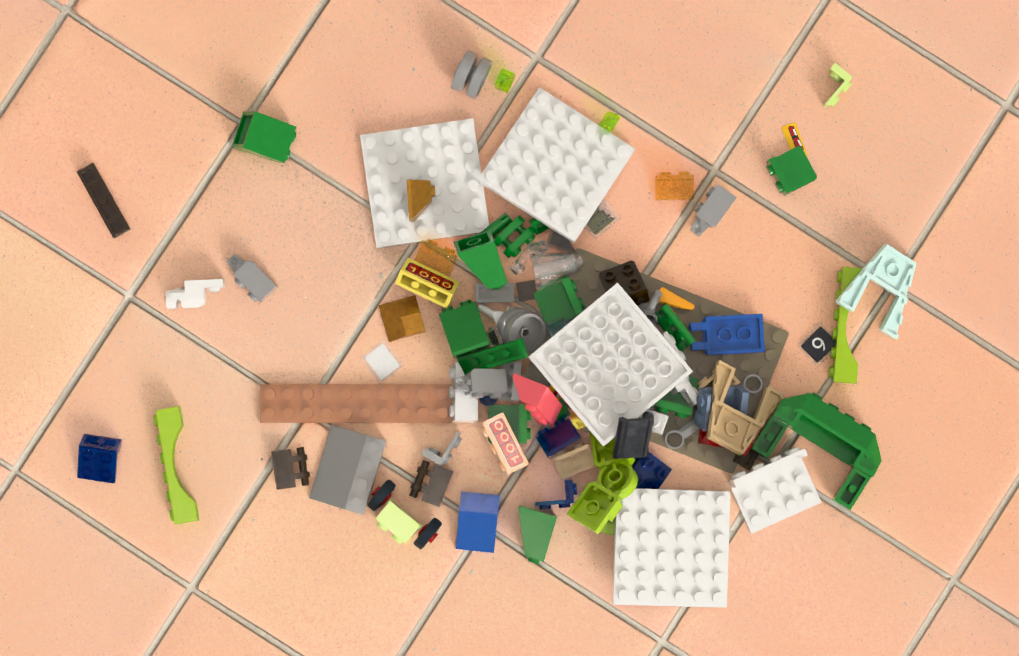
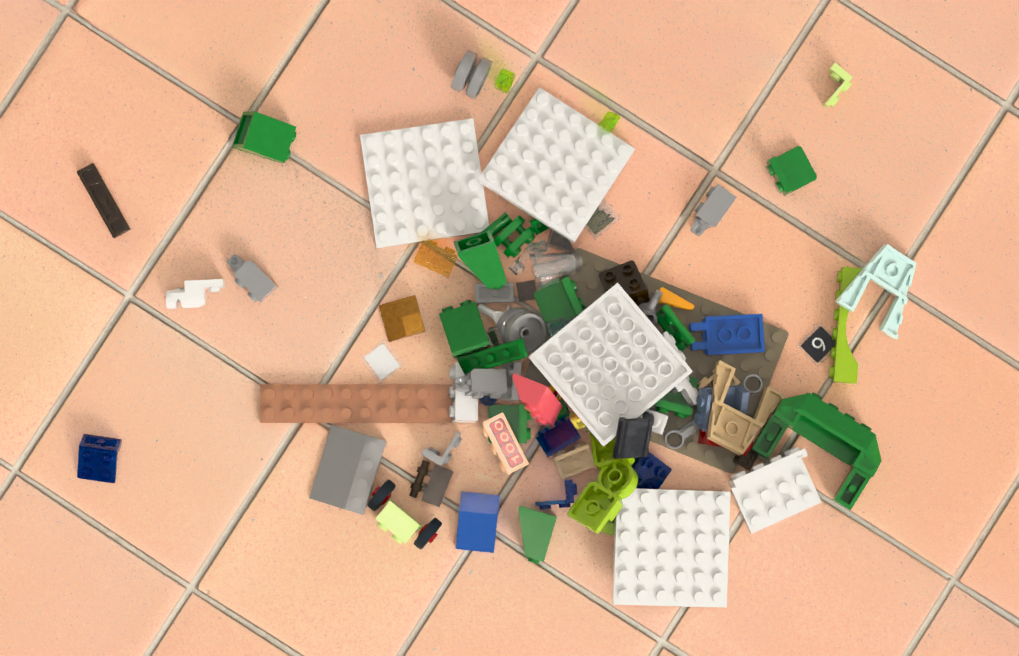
lime arch [153,406,200,524] -> none
dark brown plate [271,447,310,490] -> none
light yellow brick [395,258,460,308] -> none
pearl gold slope [407,179,435,222] -> none
clear yellow bracket [655,172,694,200] -> none
yellow sticker [782,122,808,156] -> none

